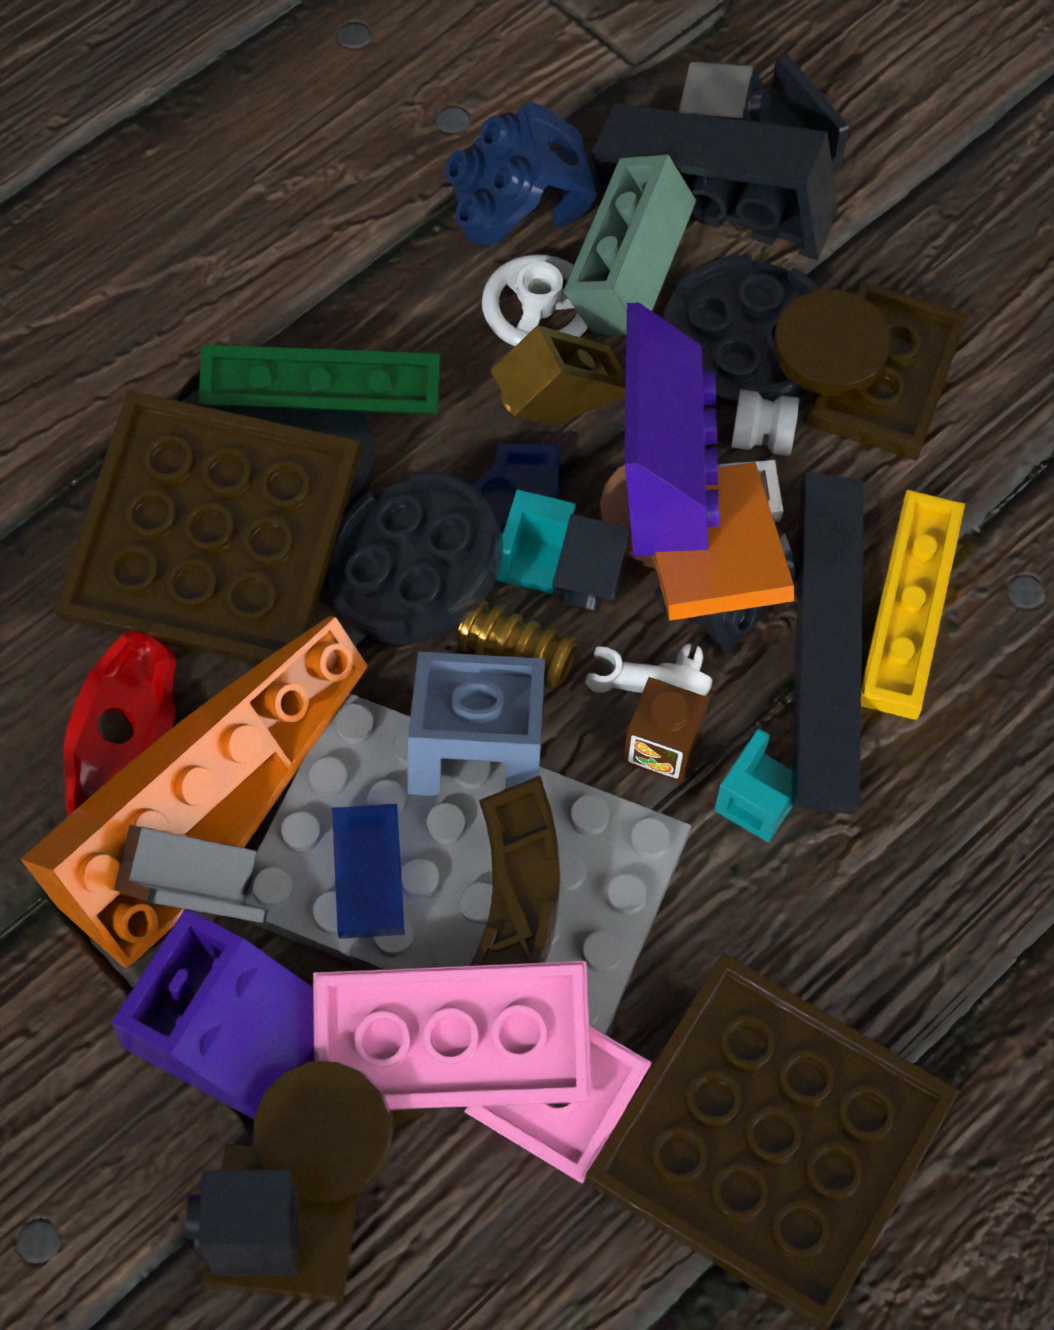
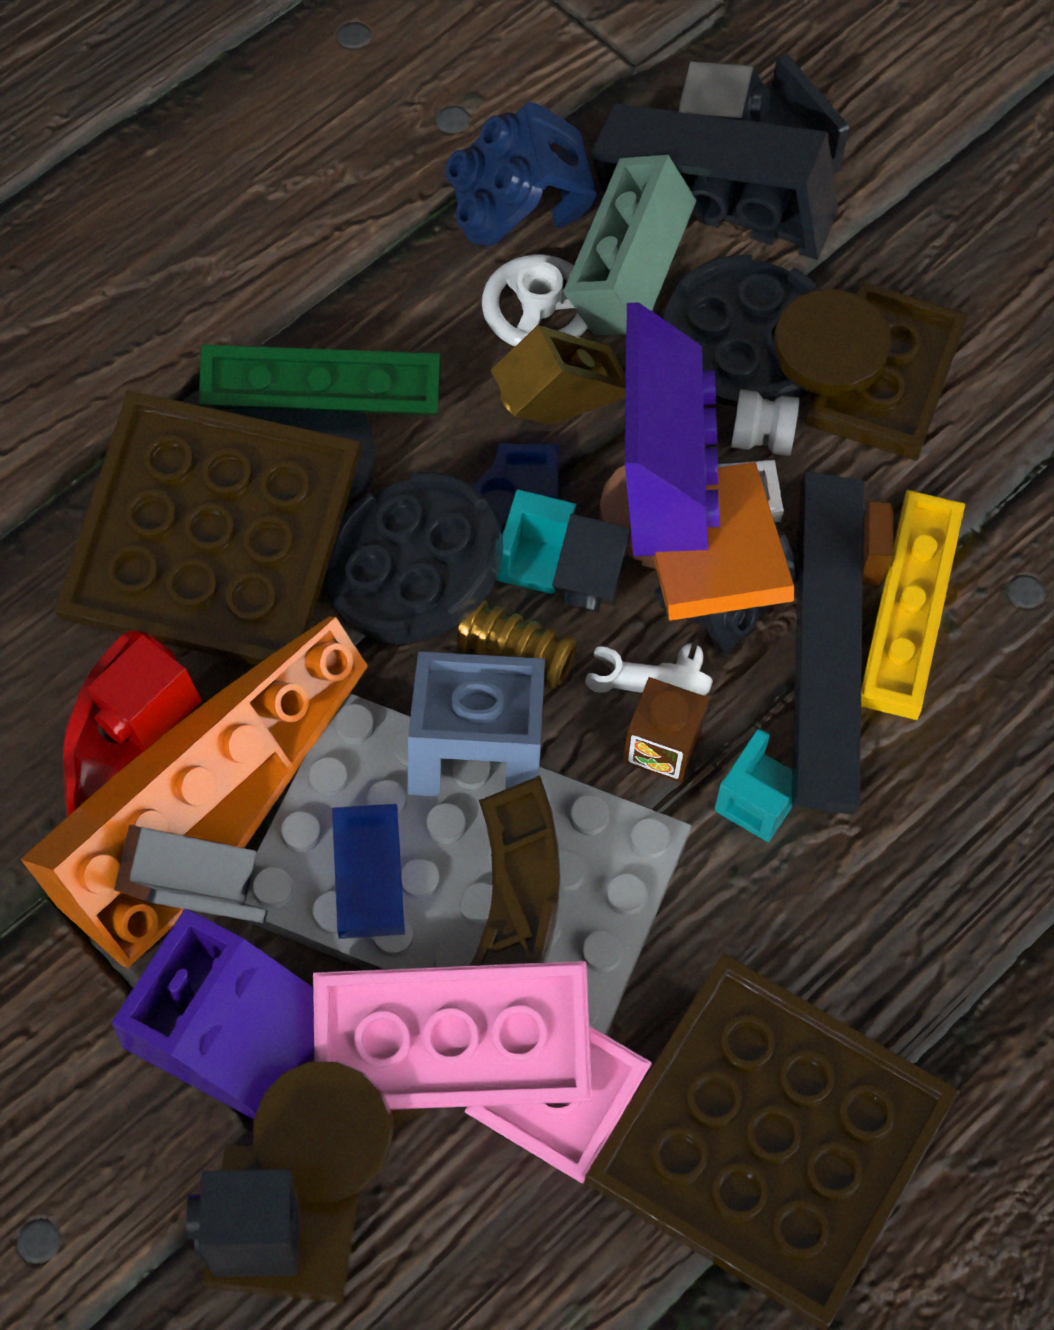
none -> red brick [87,635,202,751]
none -> reddish brown tile [862,502,893,586]

